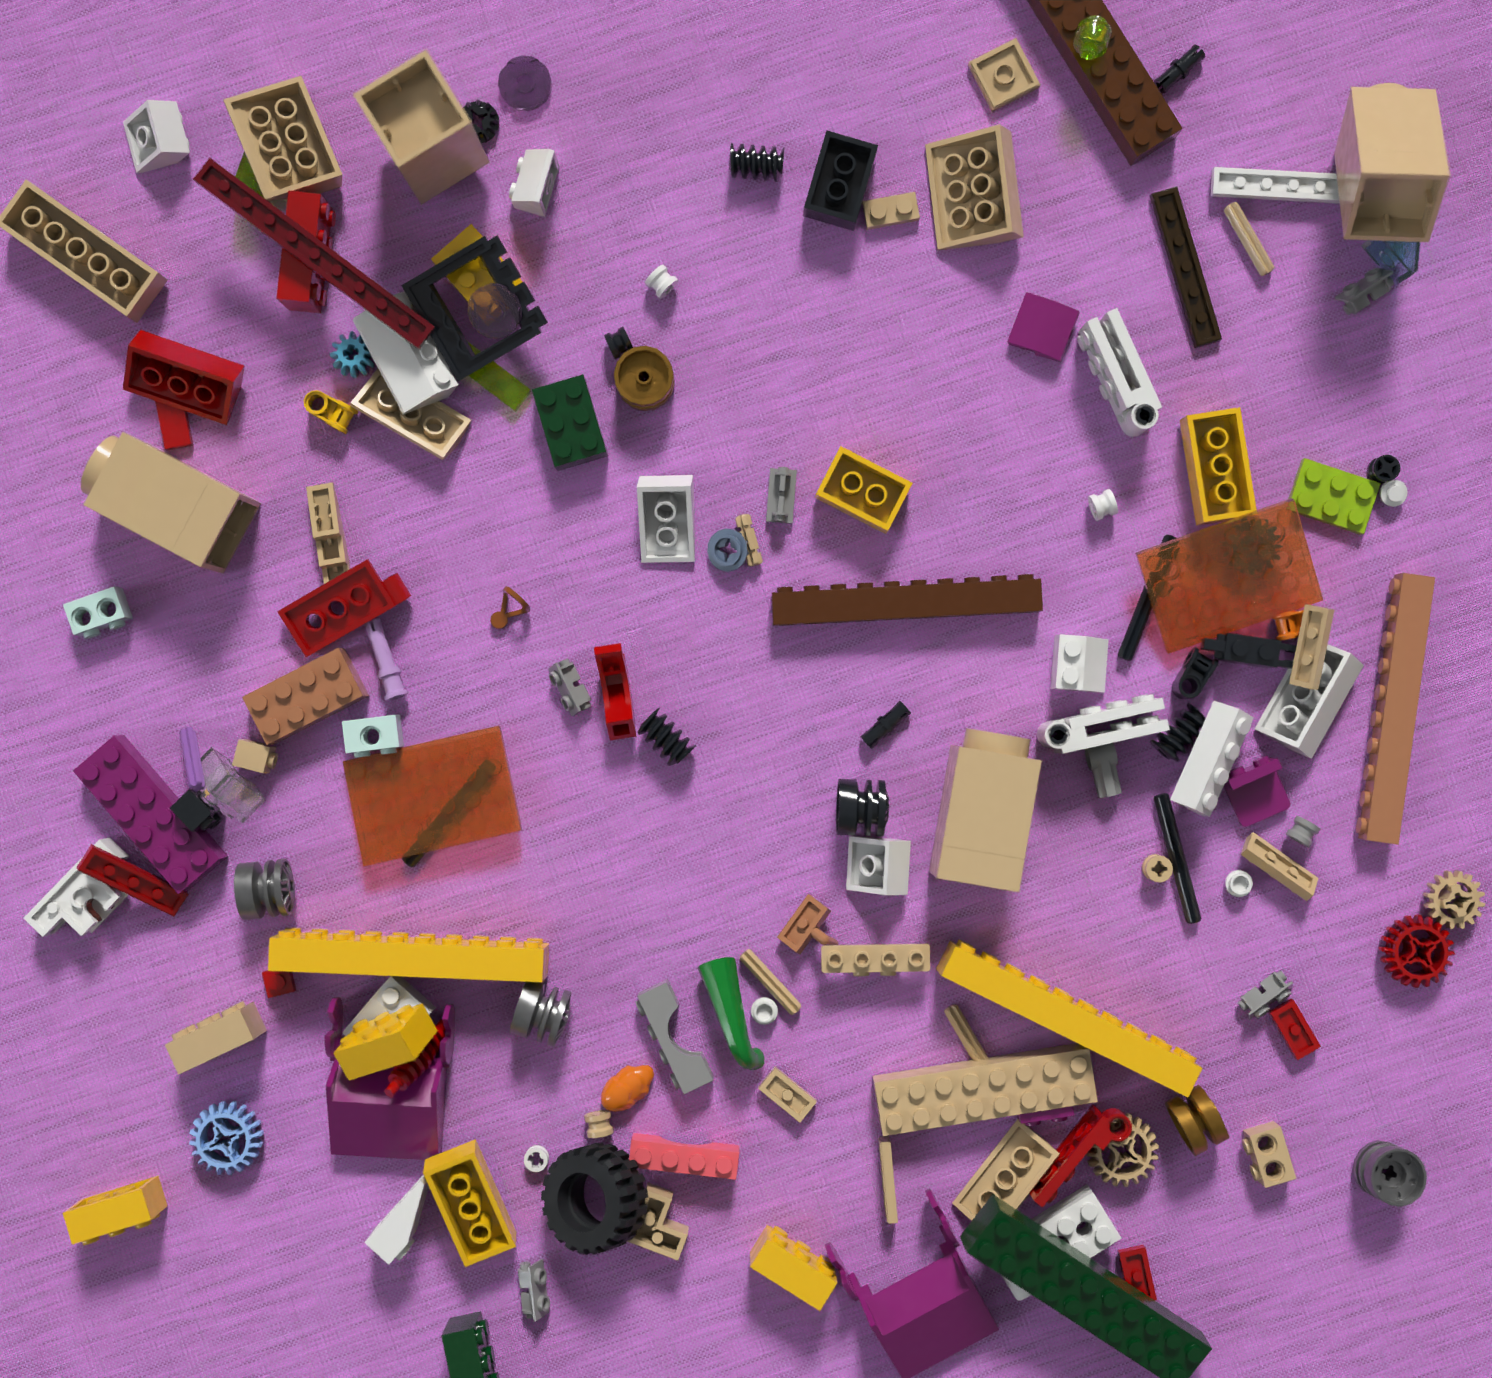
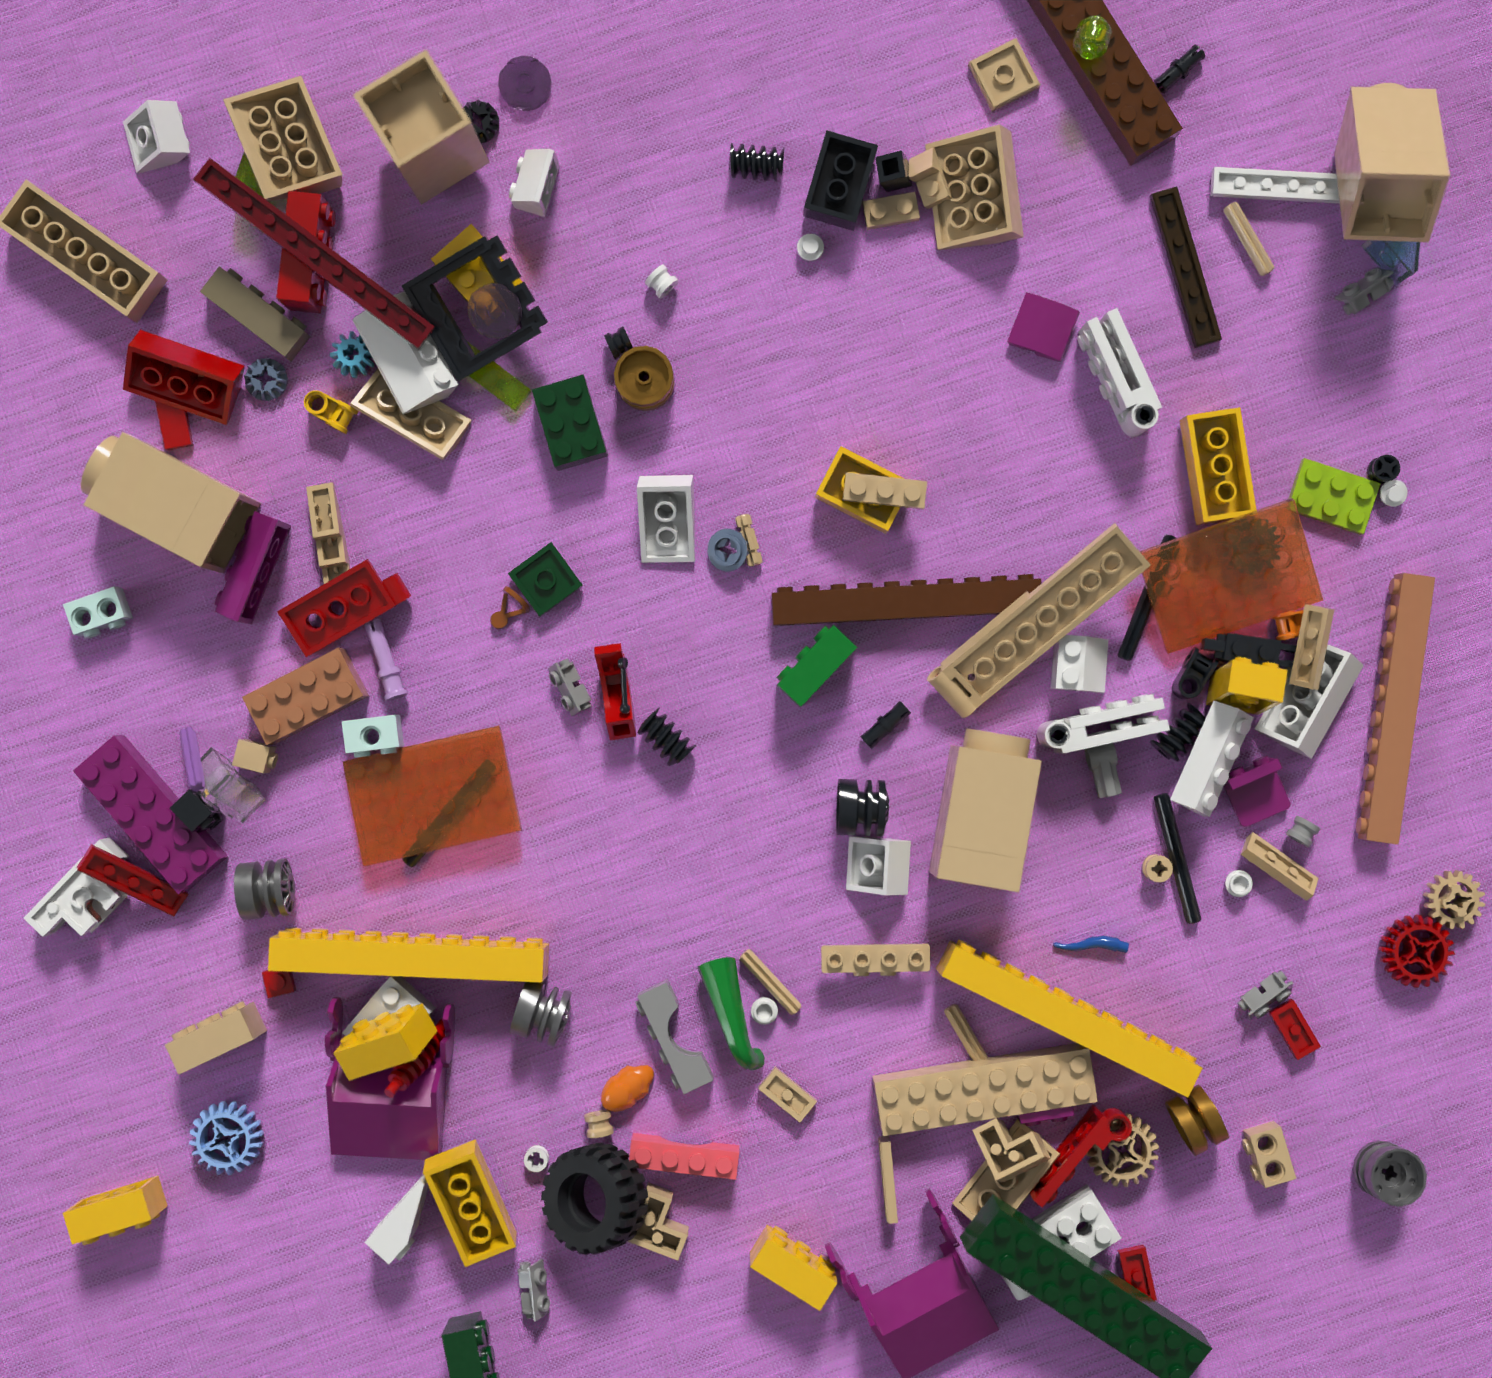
light grey hinge [766,467,797,524] -> none
nougat plate [777,894,838,954] -> none
white wheel [1088,489,1118,521] -> none
none -> dark tan brick [200,266,311,362]
none -> magenta slope [215,511,291,625]
none -> sand blue gear [244,357,288,401]
none -> dark green plate [508,542,583,617]
none -> black hinge [618,658,630,714]
none -> green brick [776,625,857,707]
none -> white plate [797,234,824,261]
none -> tan plate [843,472,927,510]
none -> black brick [875,150,912,192]
none -> tan slope [908,148,952,209]
none -> tan hinge [927,523,1151,718]
none -> tan brick [972,1118,1051,1183]
none -> blue animal [1053,936,1129,953]
none -> yellow brick [1206,657,1287,715]

